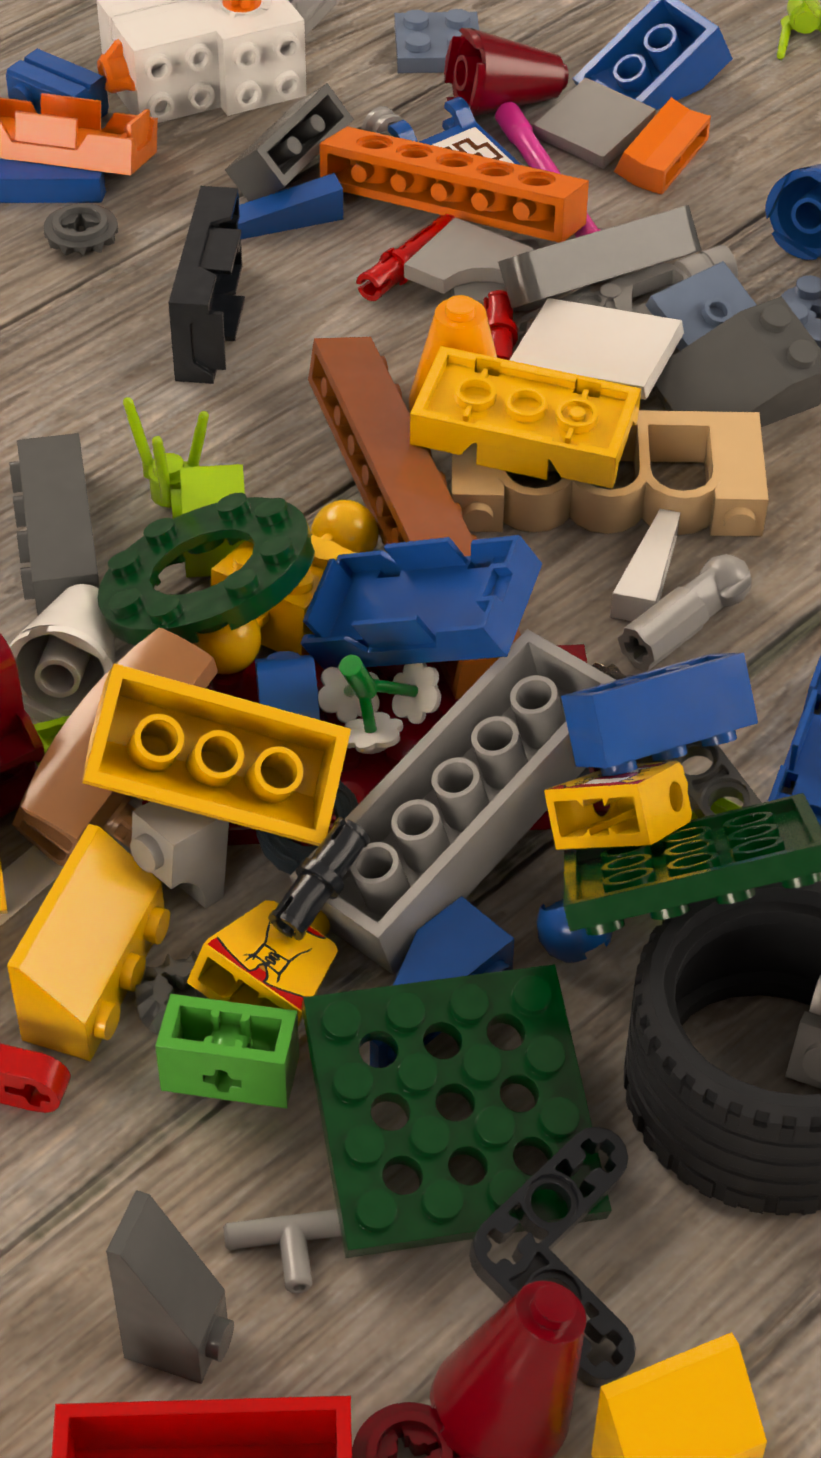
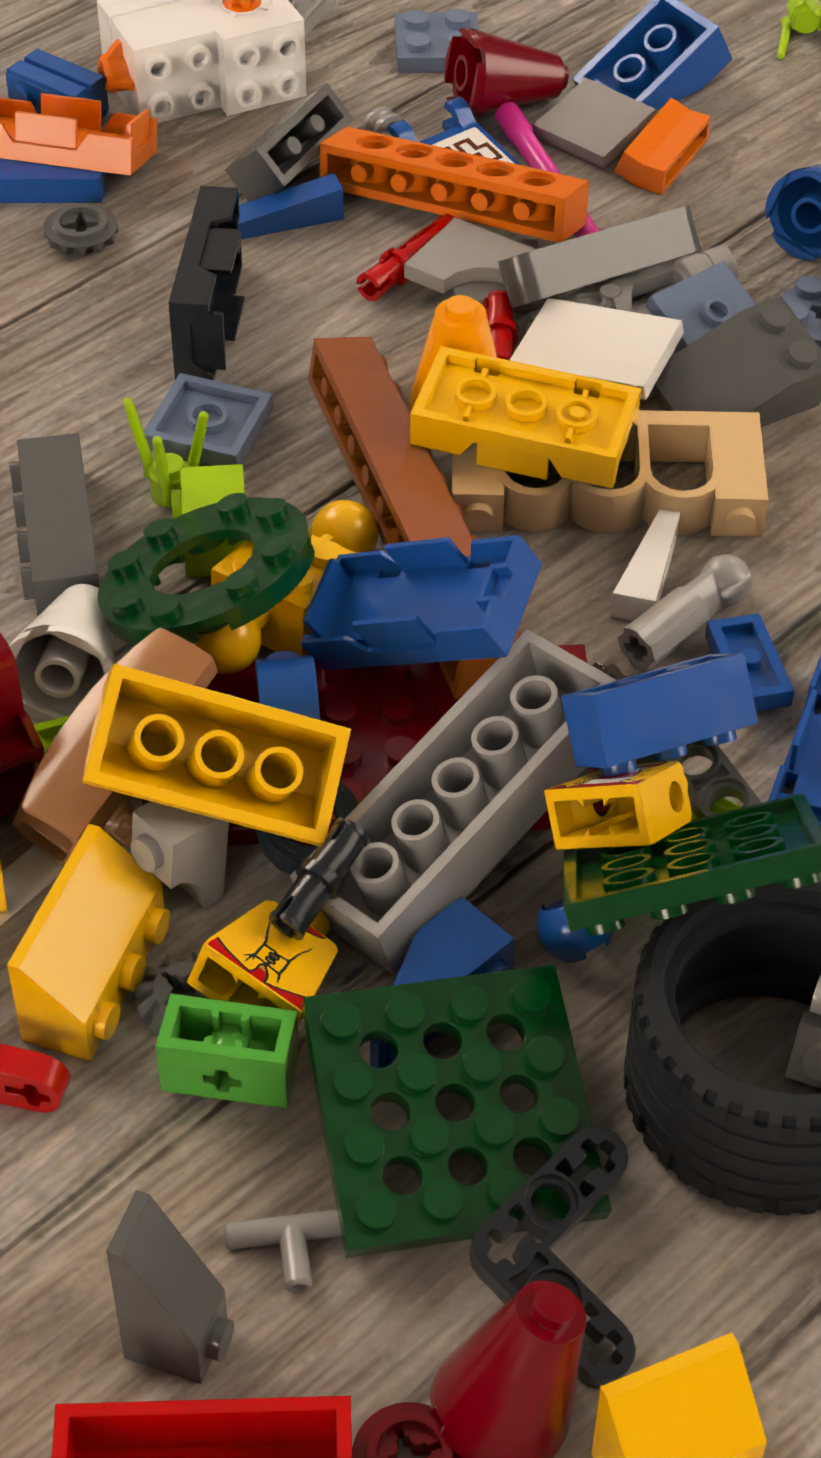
white plant [318,655,441,754] -> none
none -> sand blue plate [144,373,273,466]
none -> blue plate [705,613,794,712]

